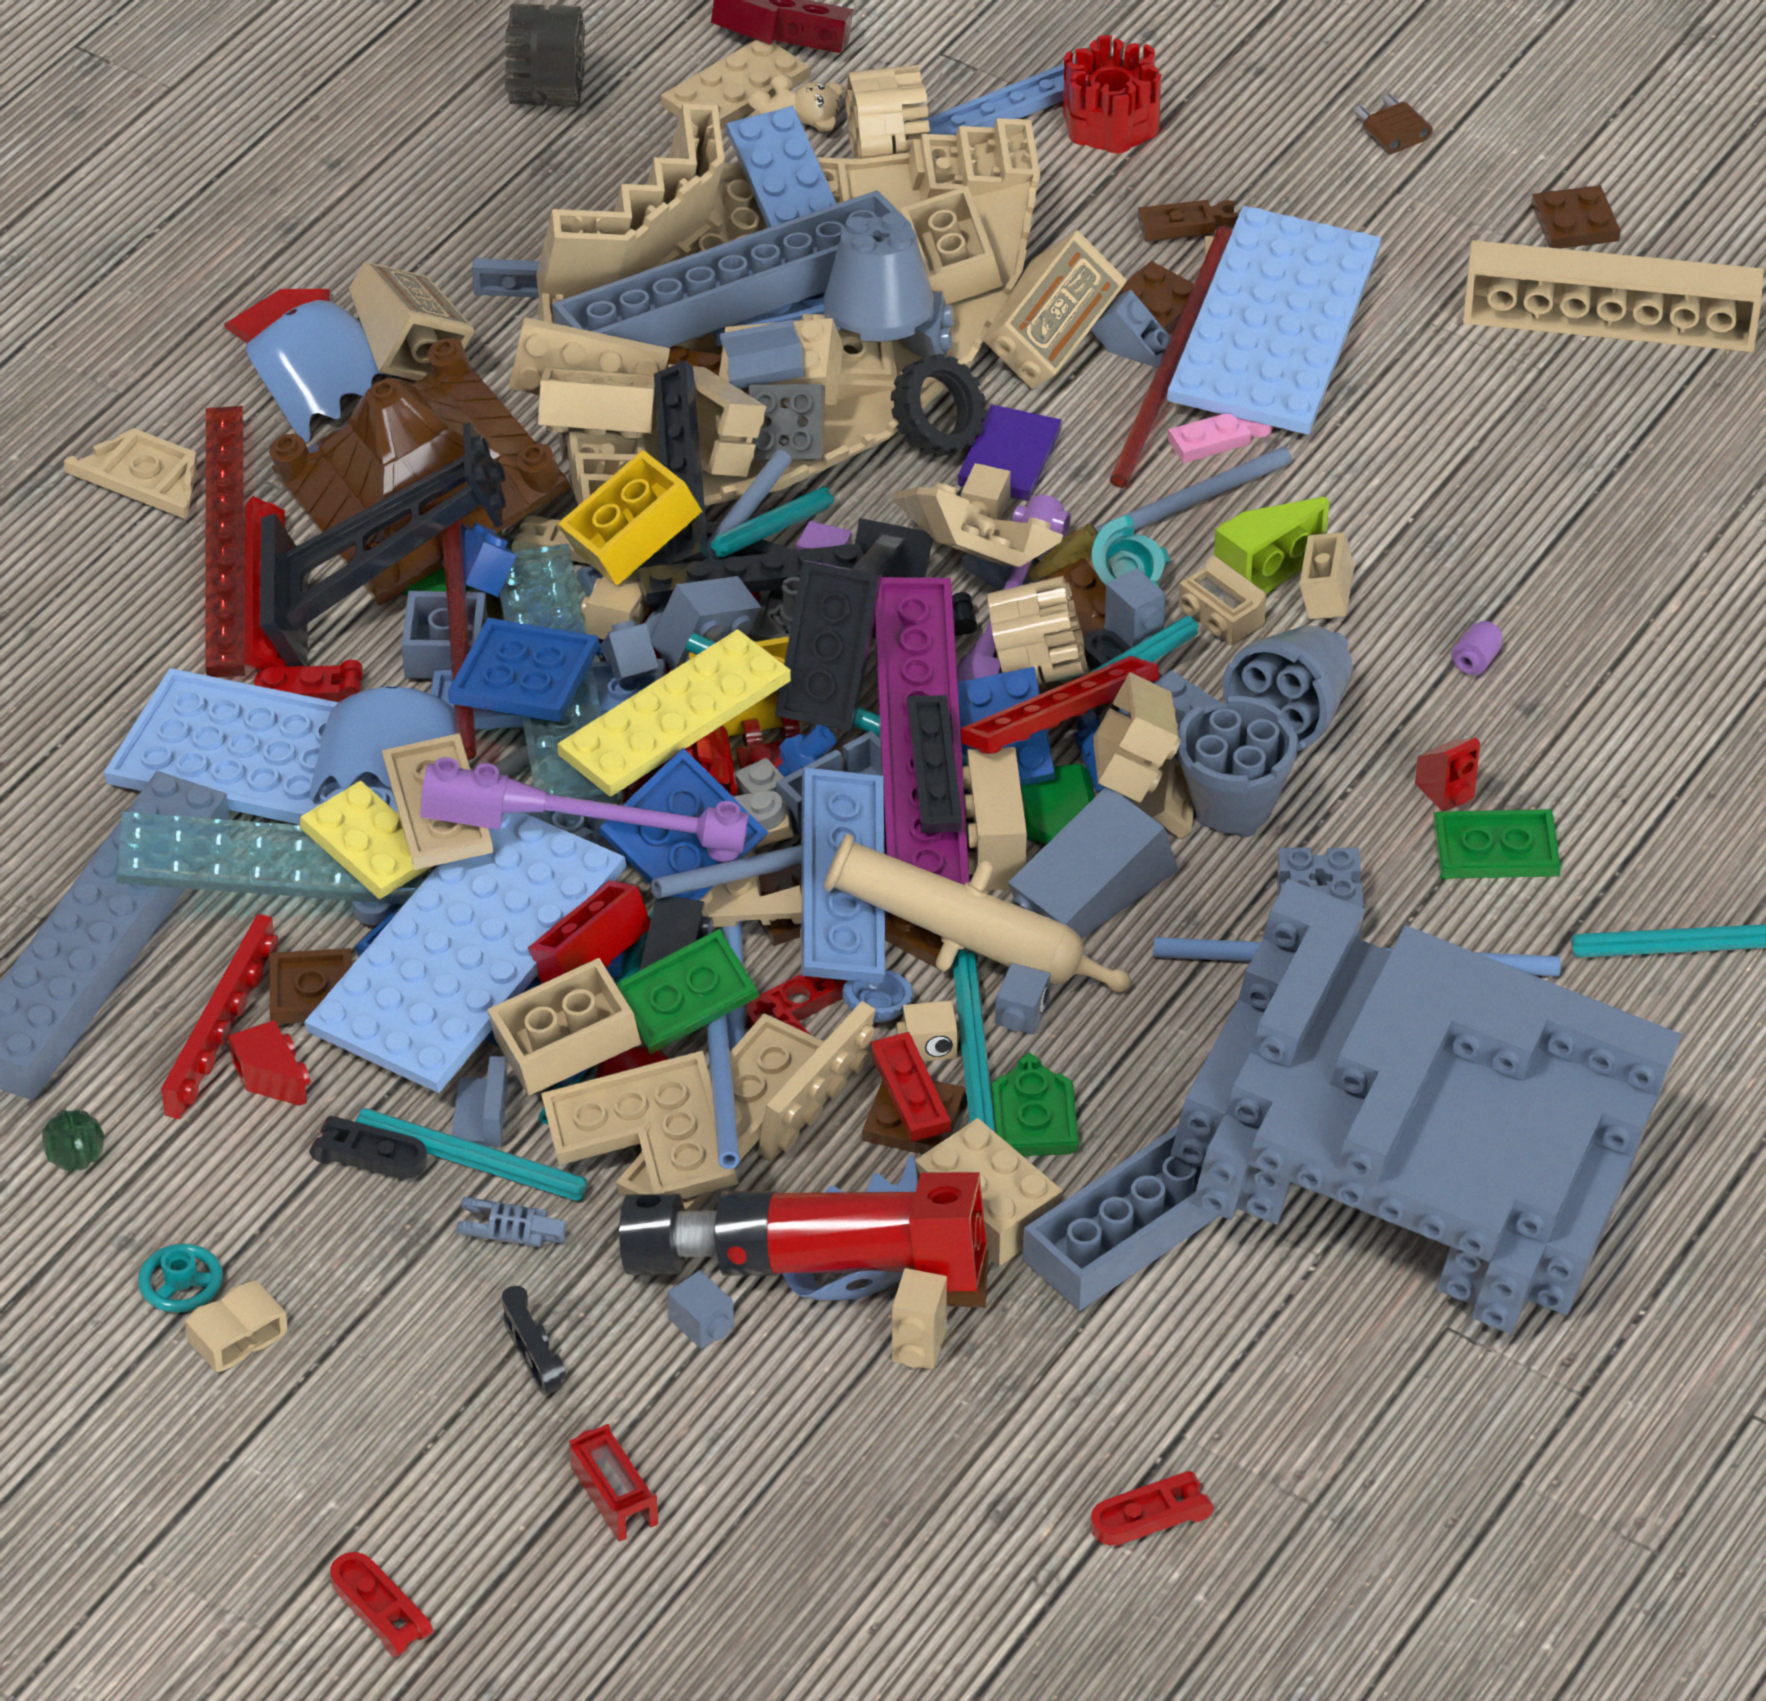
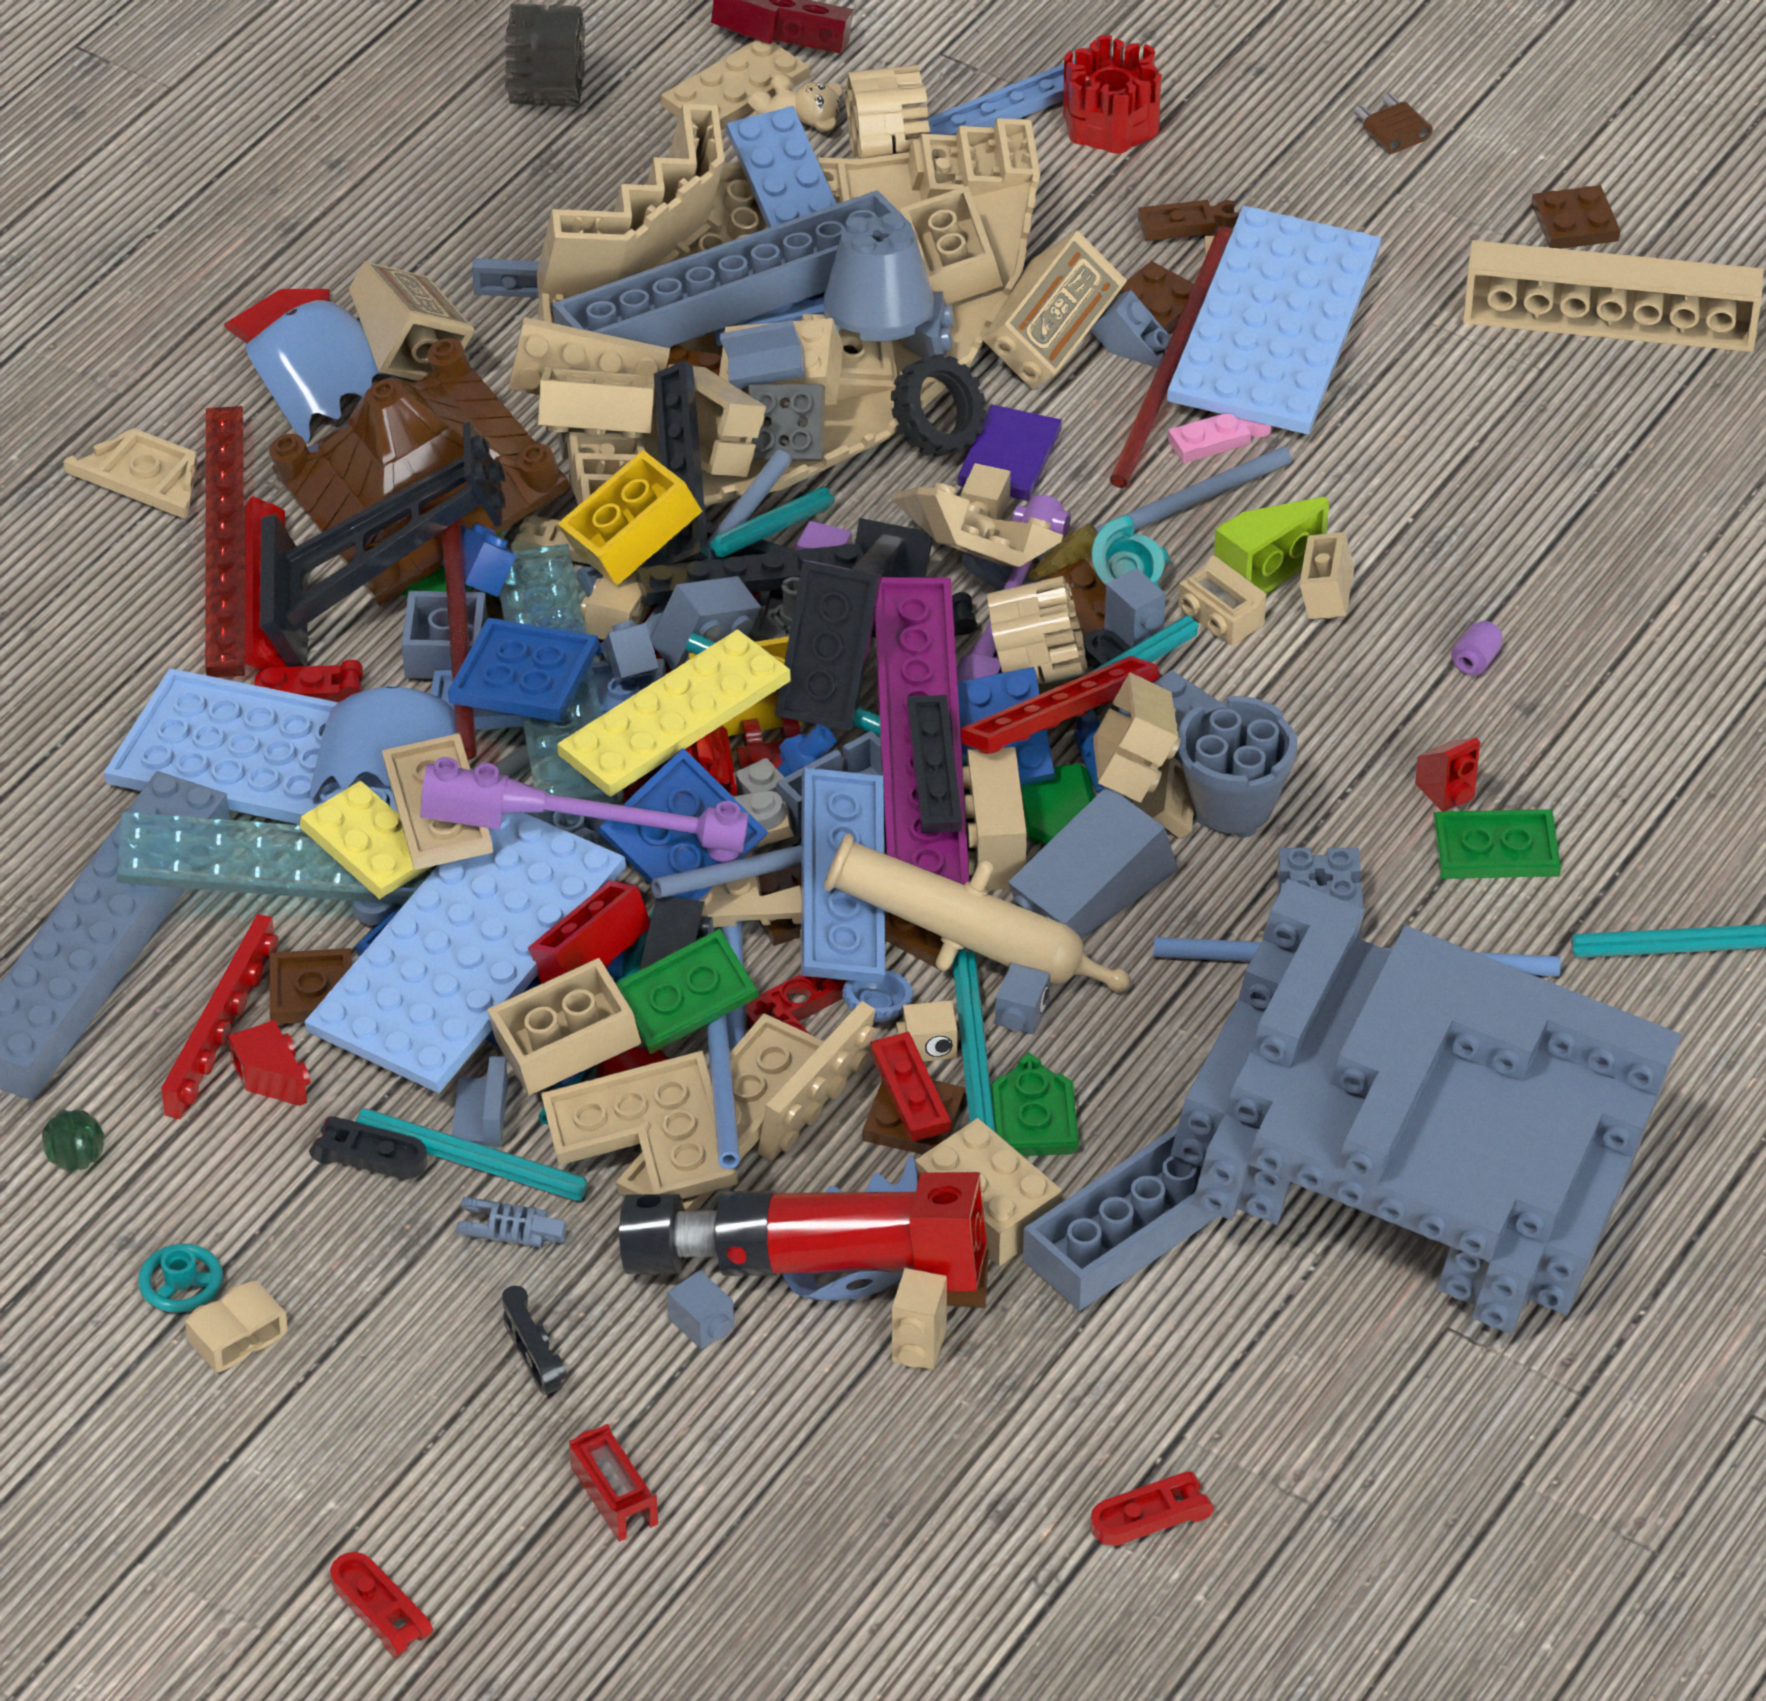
sand blue cone [1223,625,1353,751] -> none

